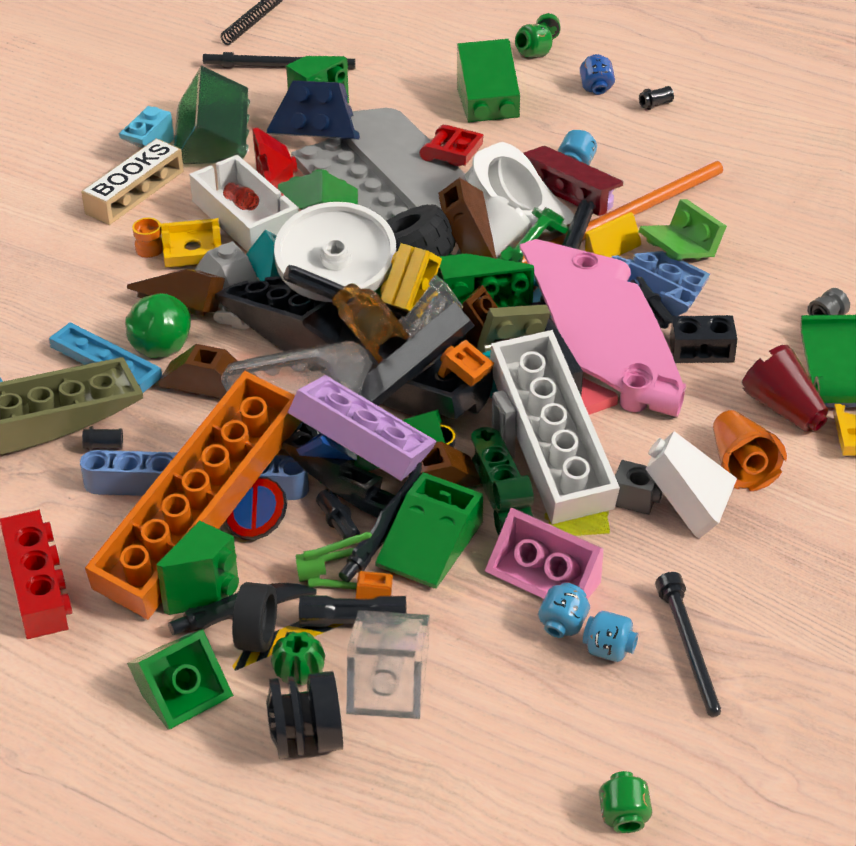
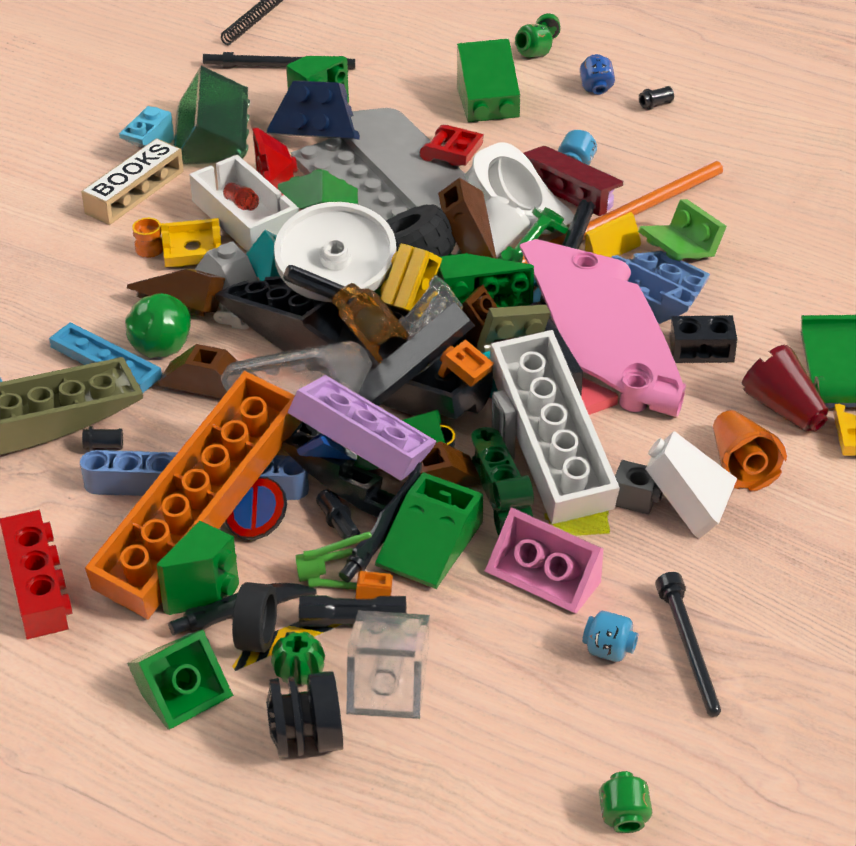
dark azure head [538,583,590,638] -> none
black axle [630,277,673,329] -> none
dark grey wheel [807,288,850,315] -> none

